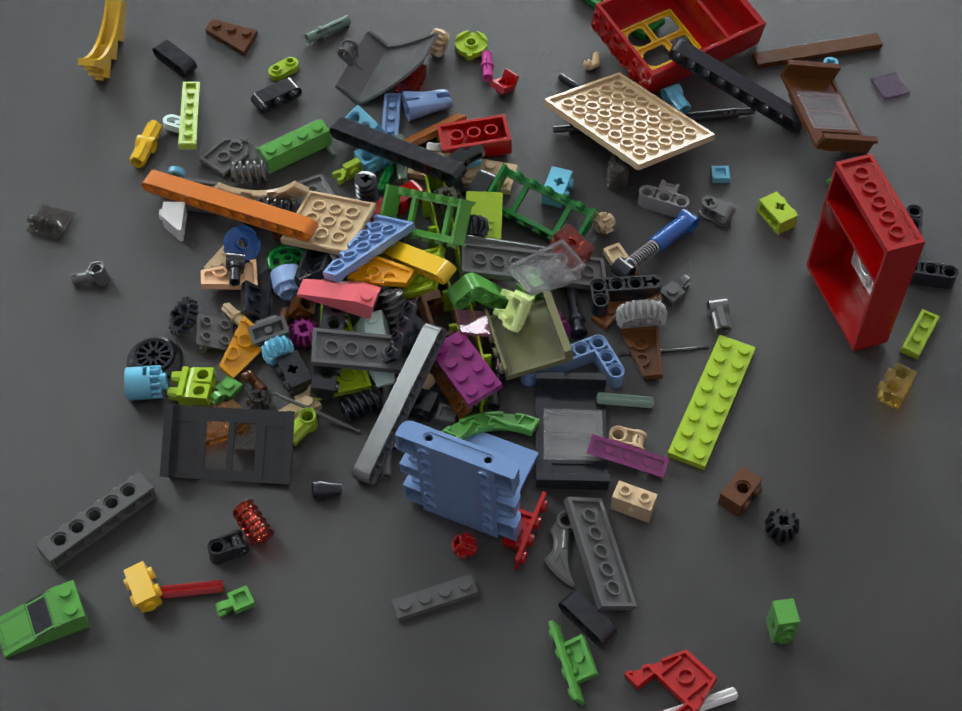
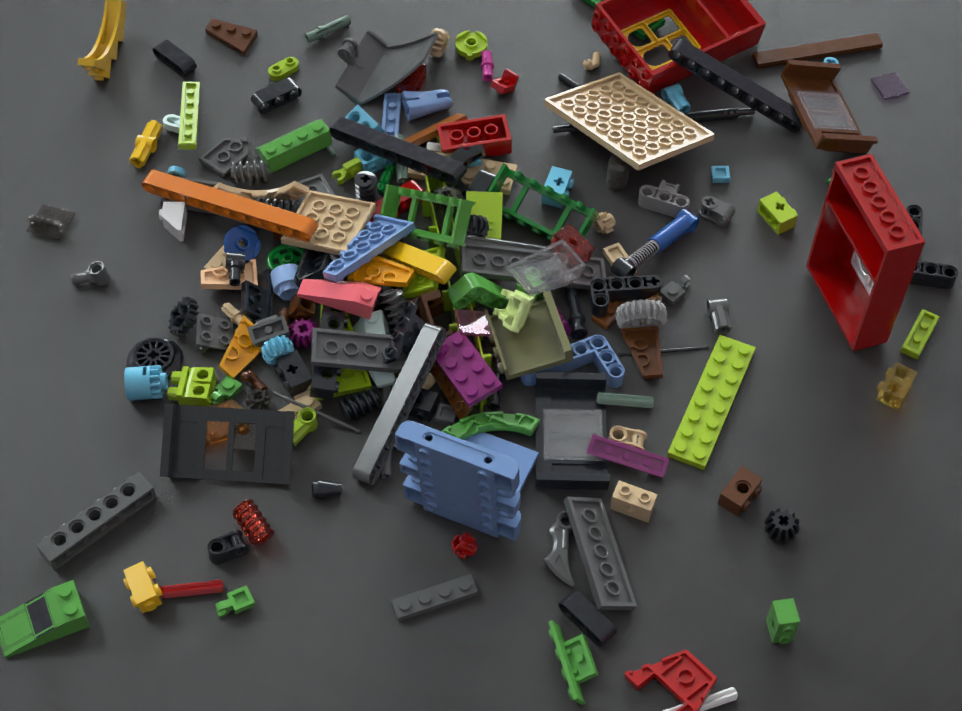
red bracket [502,491,549,570] -> none

